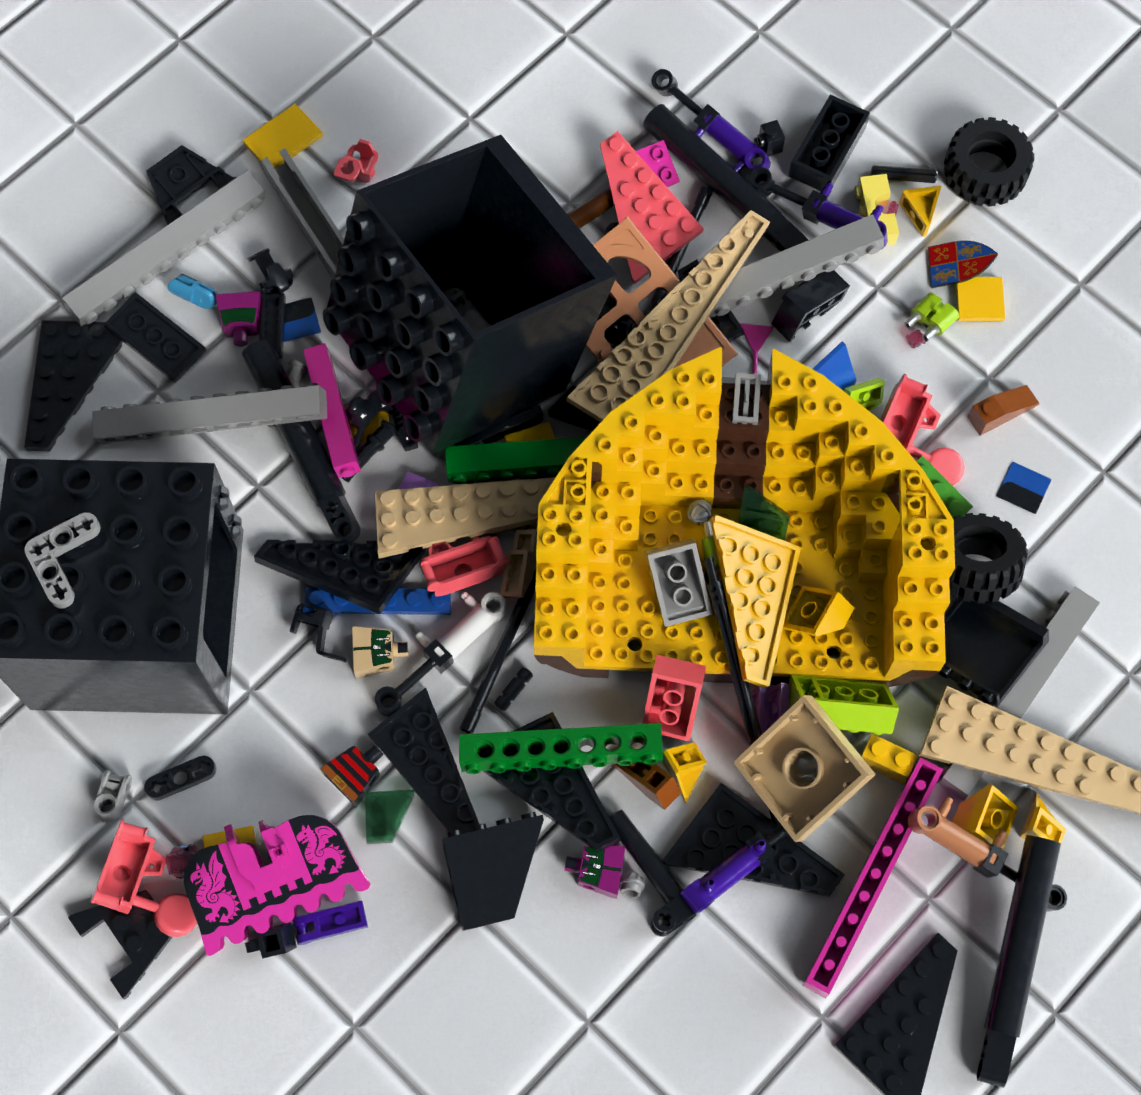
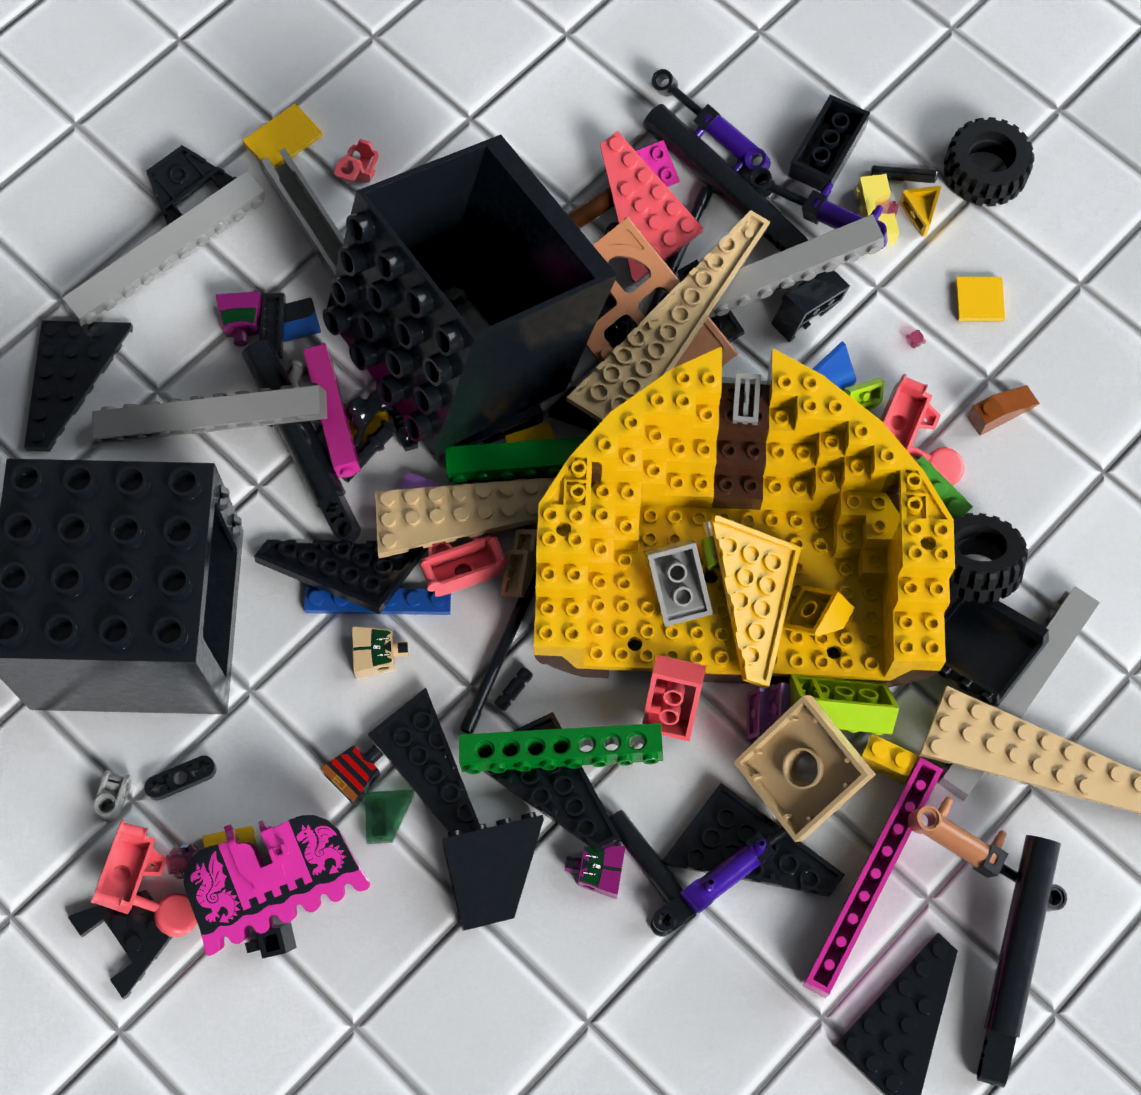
light grey beam [25,513,100,608] -> none
black tile [104,292,206,383] -> none
dark azure arm [168,274,217,309] -> none
black piece [247,248,294,294] -> none
black piece [290,603,347,663] -> none
dark purple plate [292,901,368,945] -> none
piece [375,592,506,717] -> none
dark orange slope [612,746,682,810] -> none
light grey plate [619,871,645,898] -> none
yellow slope [662,742,707,803] -> none
light grey plate [687,499,711,525] -> none
black axle [703,557,782,827] -> none
clear green wing [738,485,790,540] -> none
dark pink piece [740,324,774,374] -> none
black brick [754,120,785,158] -> none
lime piece [904,292,959,342] -> none
shield [928,240,998,288] -> none
yellow slope [953,784,1019,850] -> none
sticker [997,462,1051,514] -> none
yellow slope [1020,792,1066,843] -> none

